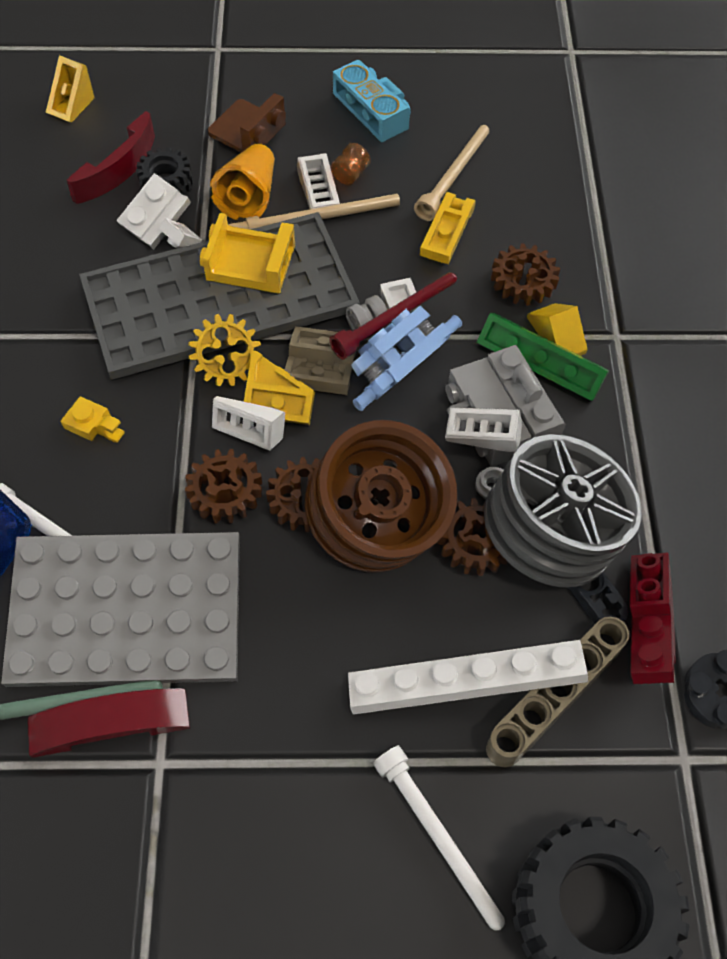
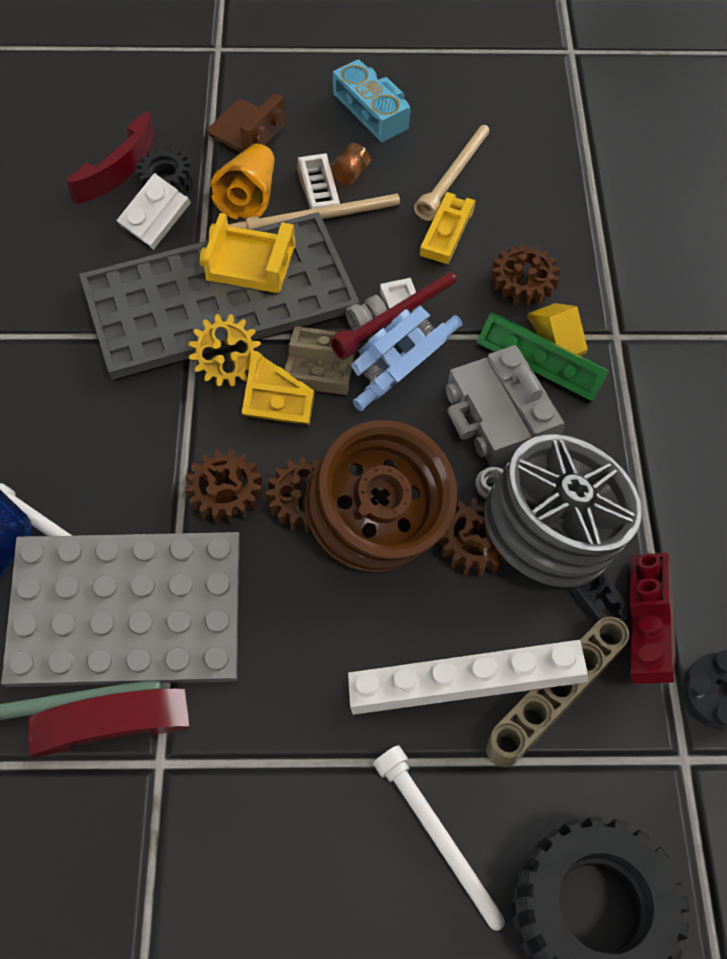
yellow slope [46,55,95,122] -> none
yellow plate [60,396,125,443] -> none
white plate [159,218,203,248] -> none
white slope [212,396,285,451] -> none
white slope [445,408,522,452] -> none

